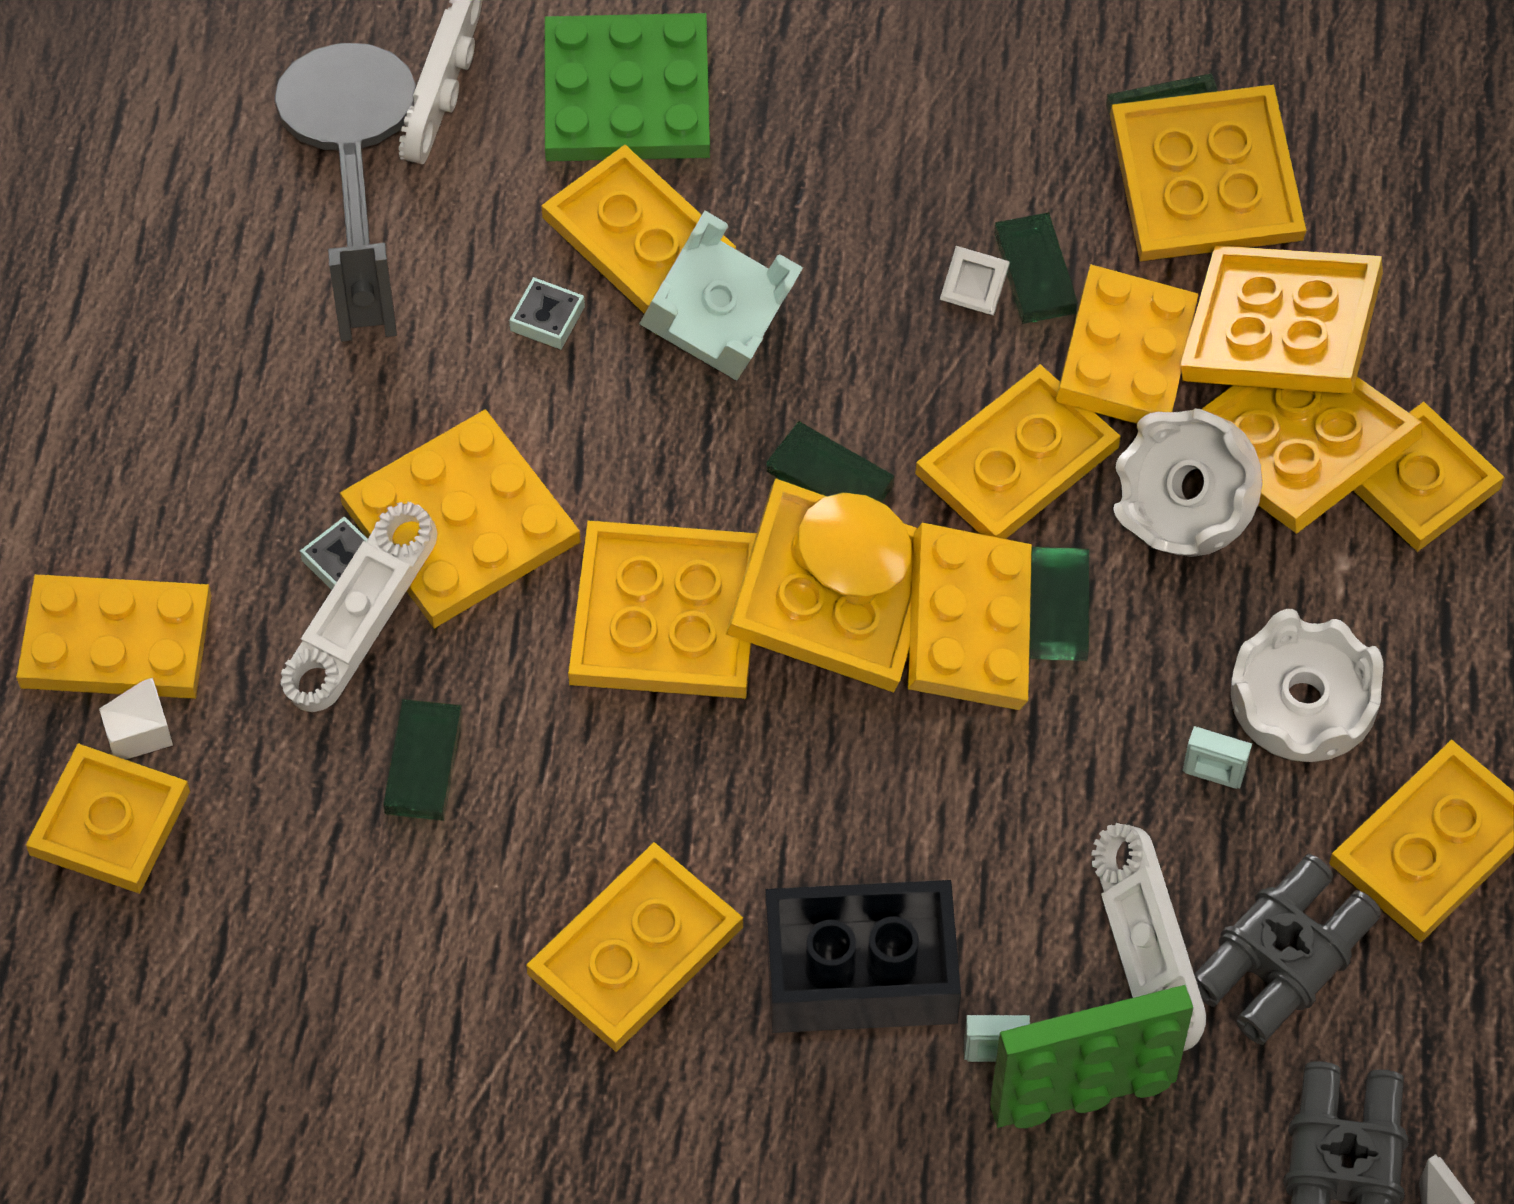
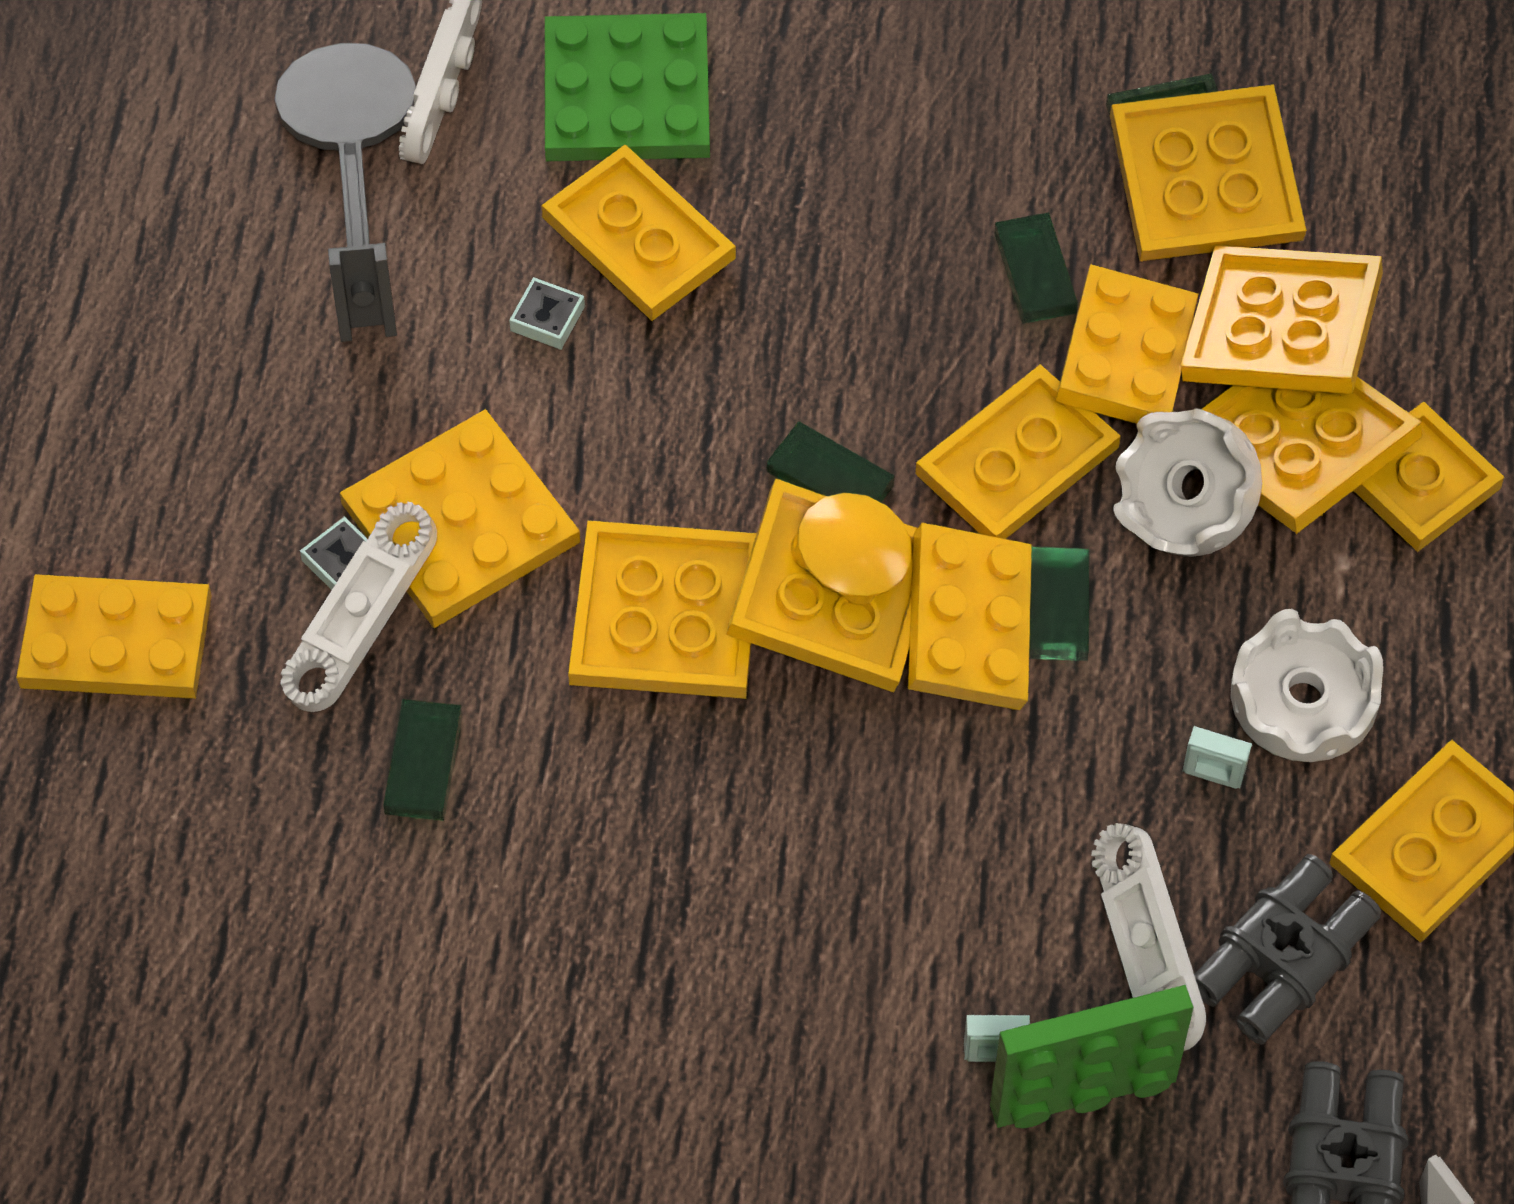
yellow plate [26,744,190,894] -> none
white slope [99,678,173,760] -> none
yellow plate [526,842,743,1052] -> none
light aqua panel [639,210,803,381] -> none
black brick [765,880,961,1033] -> none
white slope [940,246,1010,316] -> none

